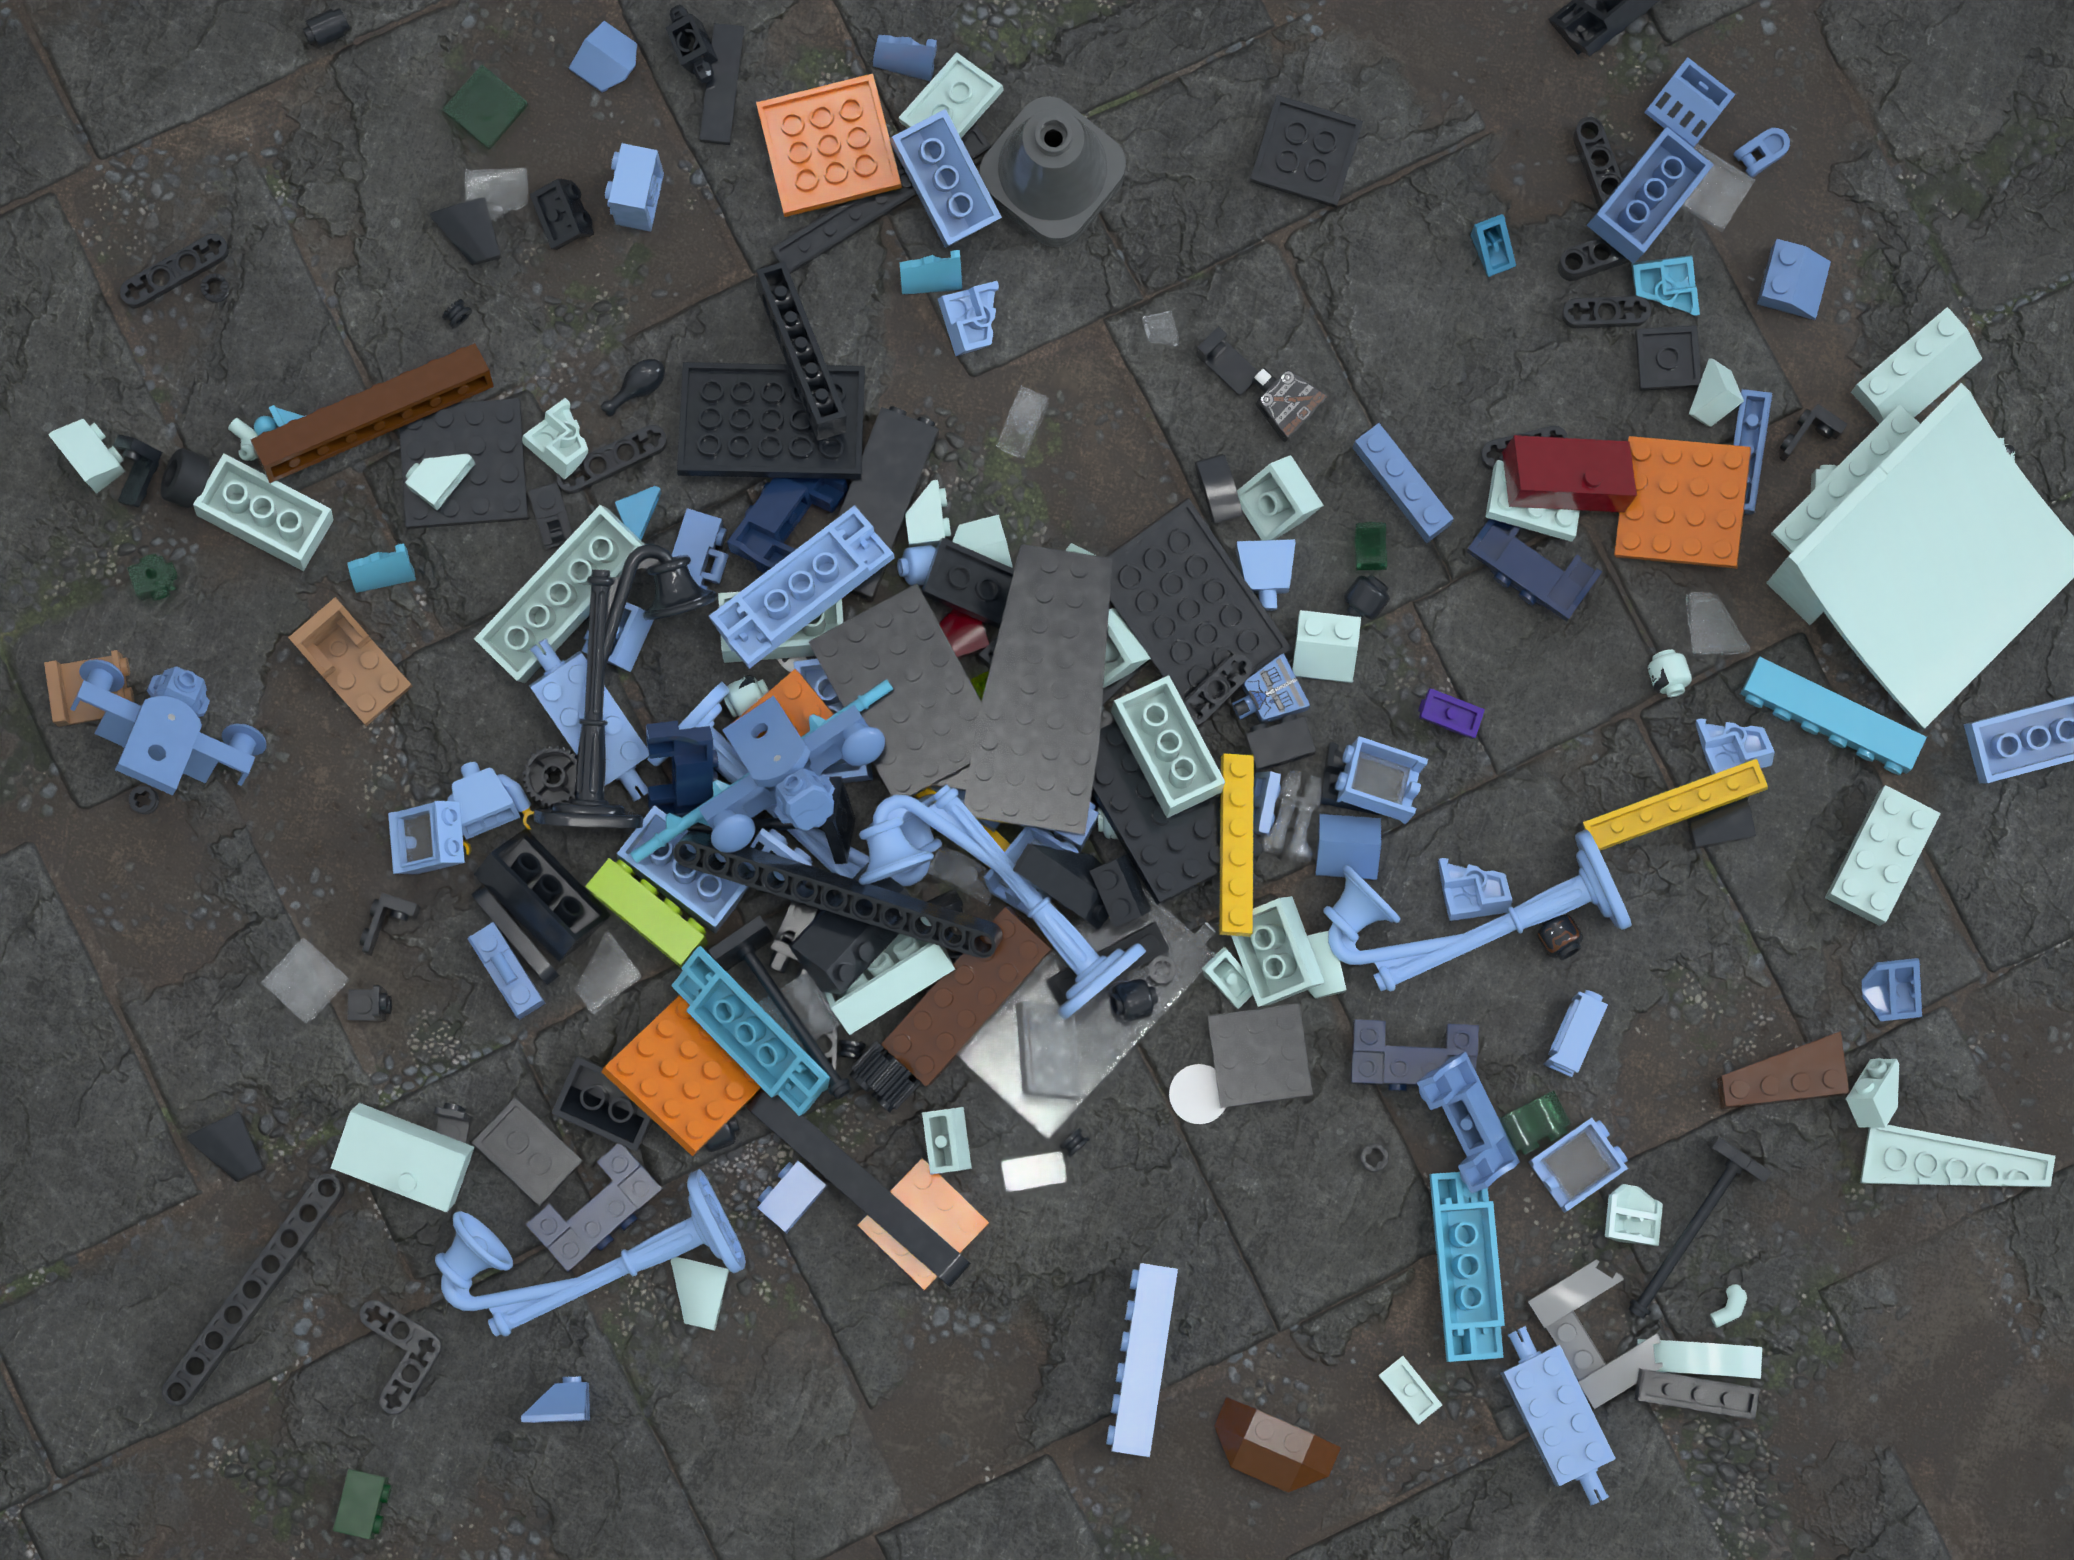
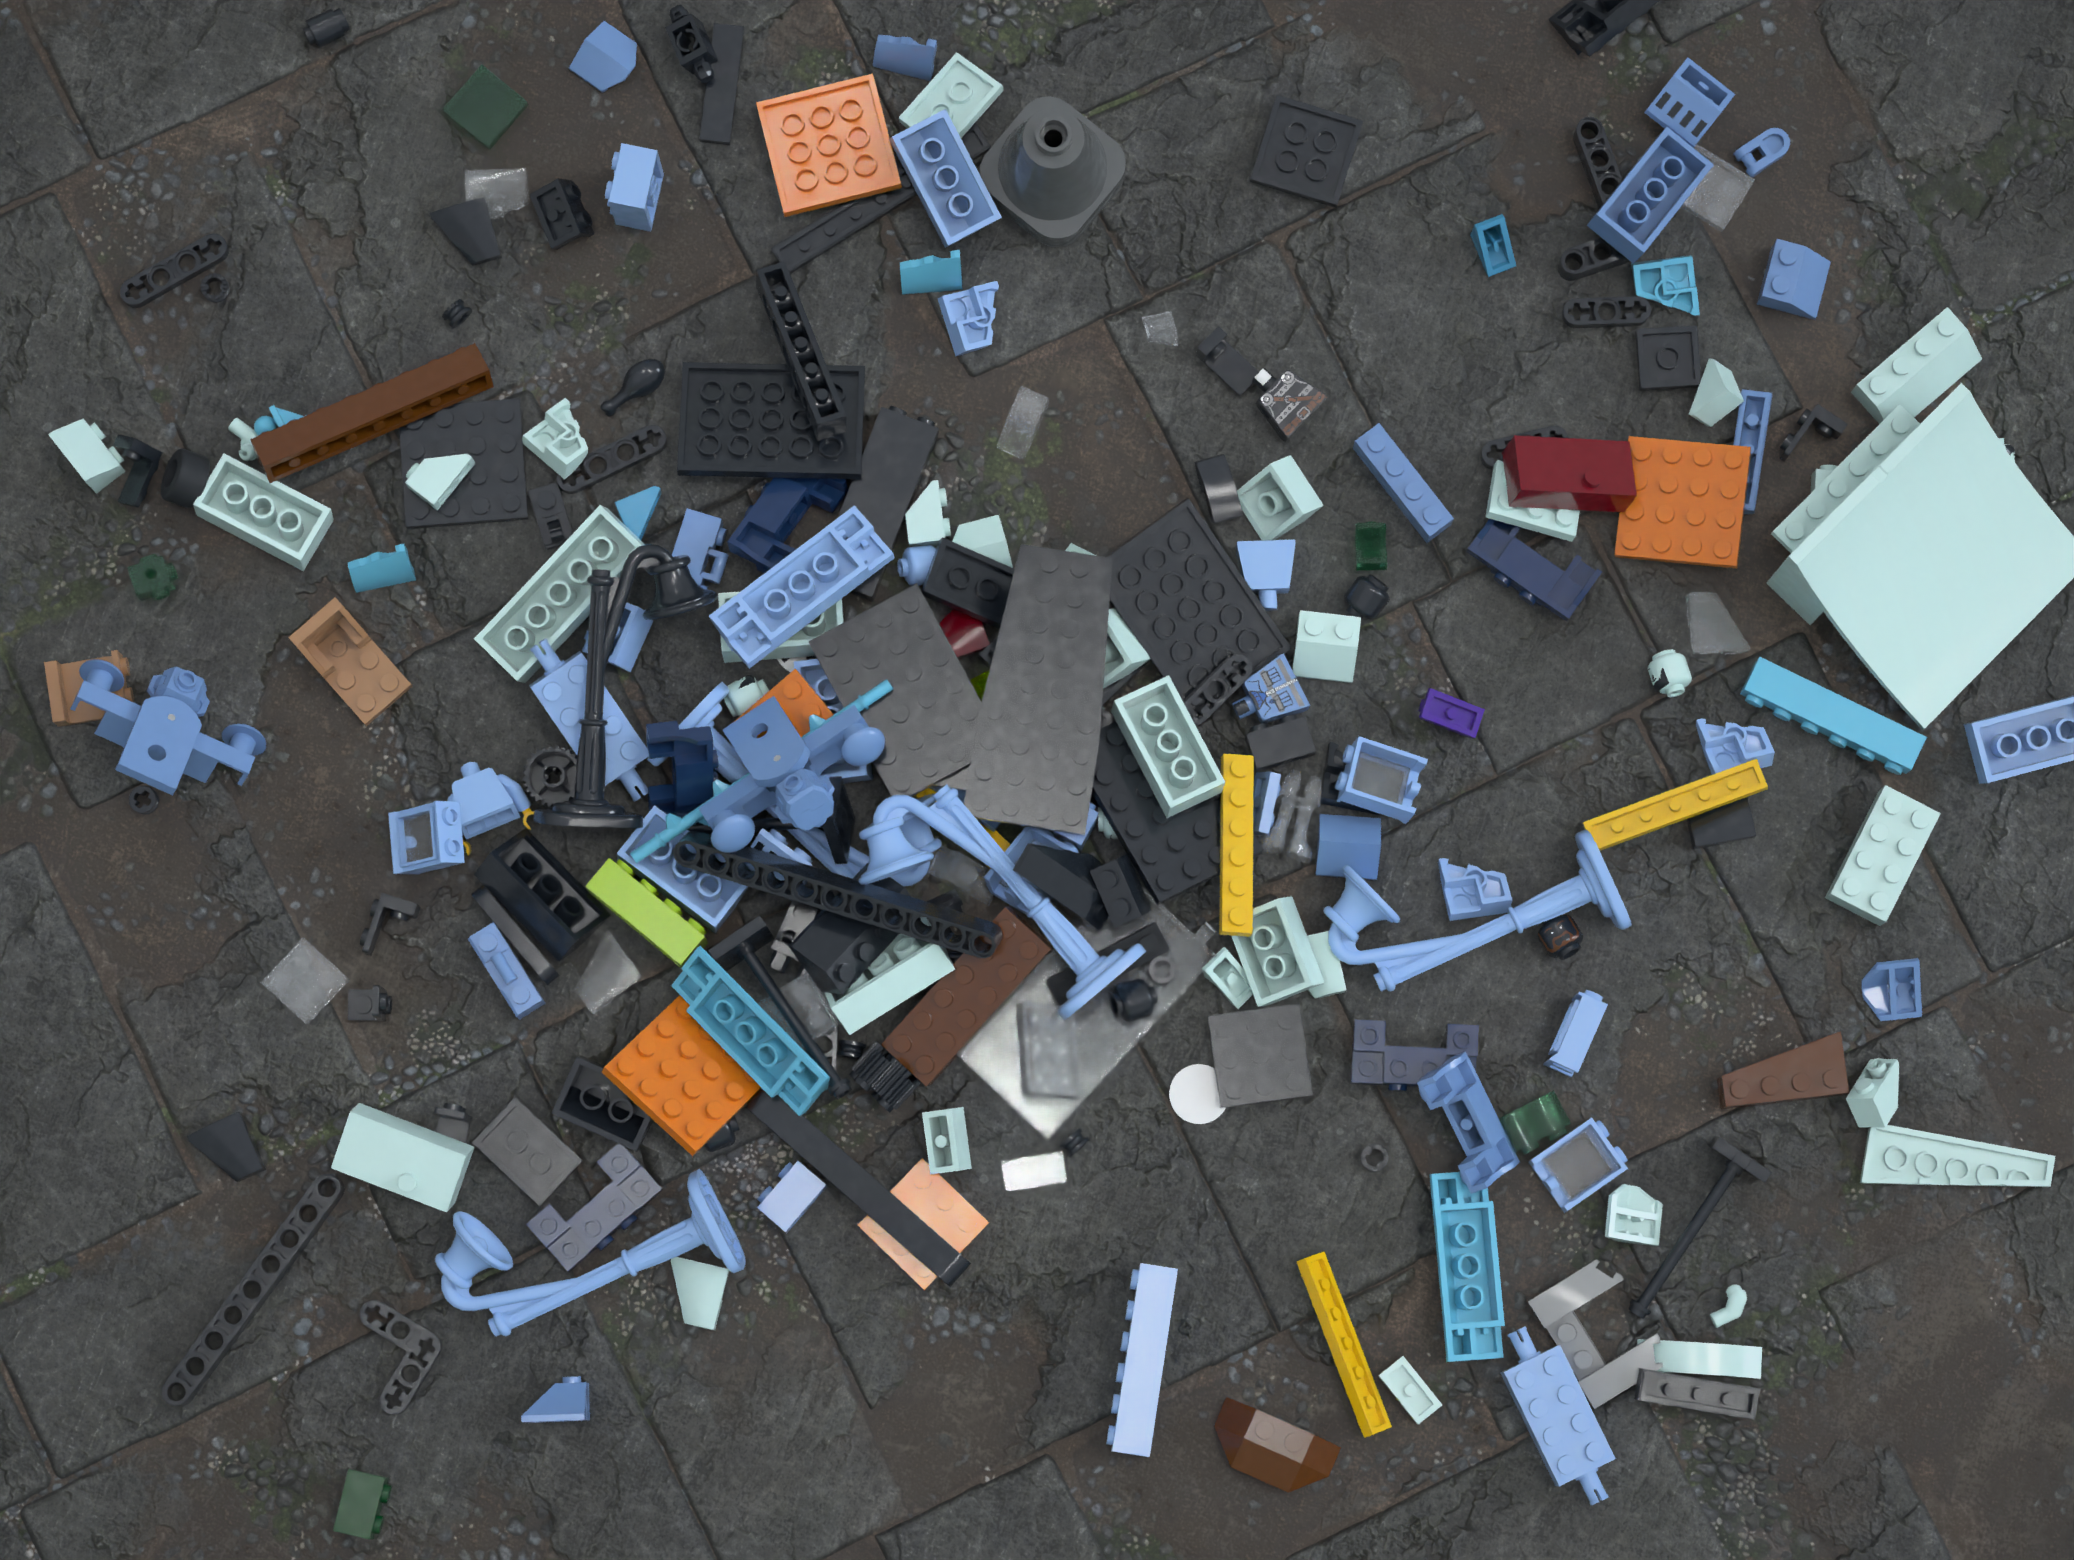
none -> yellow plate [1297,1252,1392,1438]

